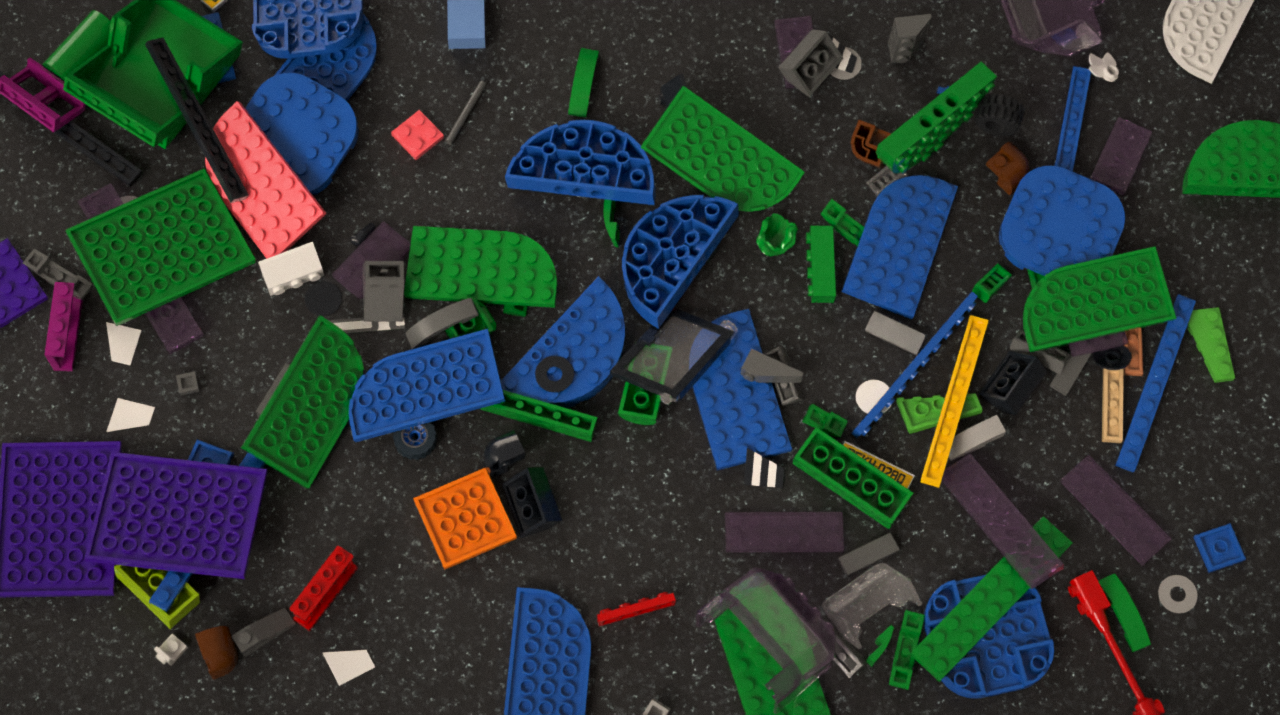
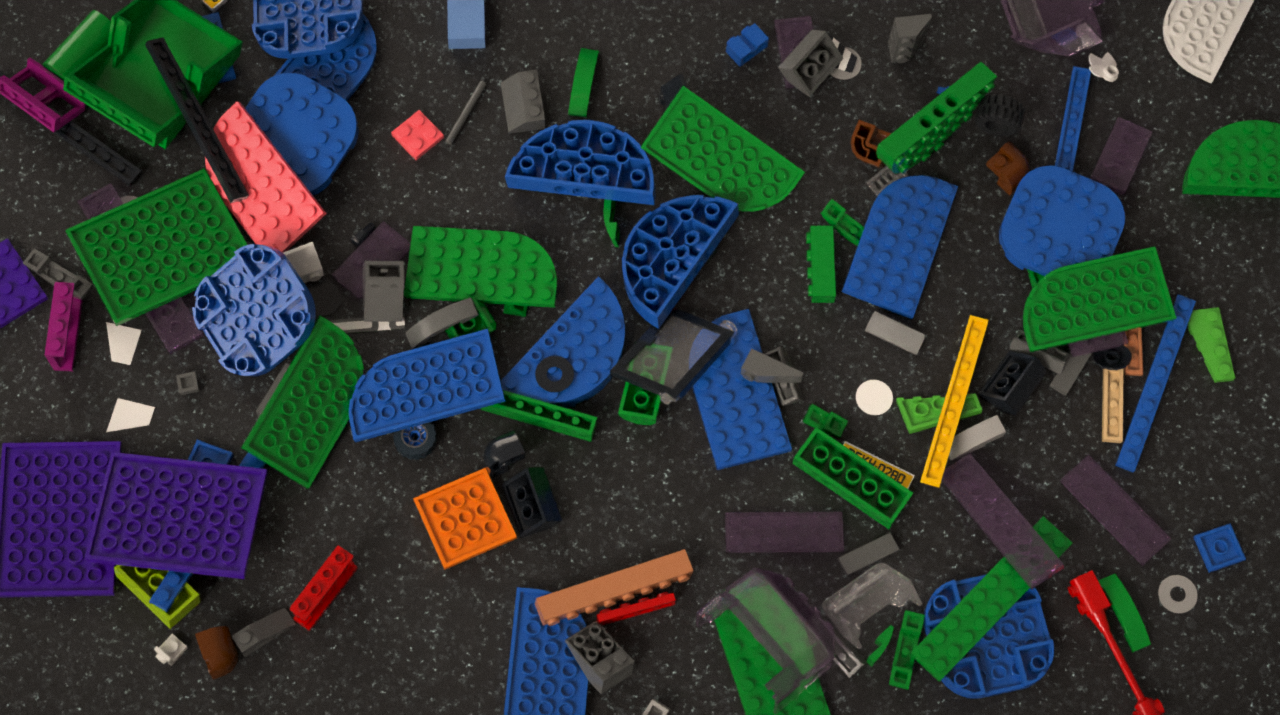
white sticker [323,650,375,686] -> none
sticker [744,448,784,488] -> none
green hair [756,213,798,256] -> none
blue plate [851,292,978,438] -> none
green slope [972,264,1012,303] -> none
none -> blue plate [192,244,316,376]
none -> dark grey slope [501,70,545,134]
none -> nougat brick [535,549,693,626]
none -> dark grey slope [565,621,634,694]
none -> blue brick [726,23,769,67]

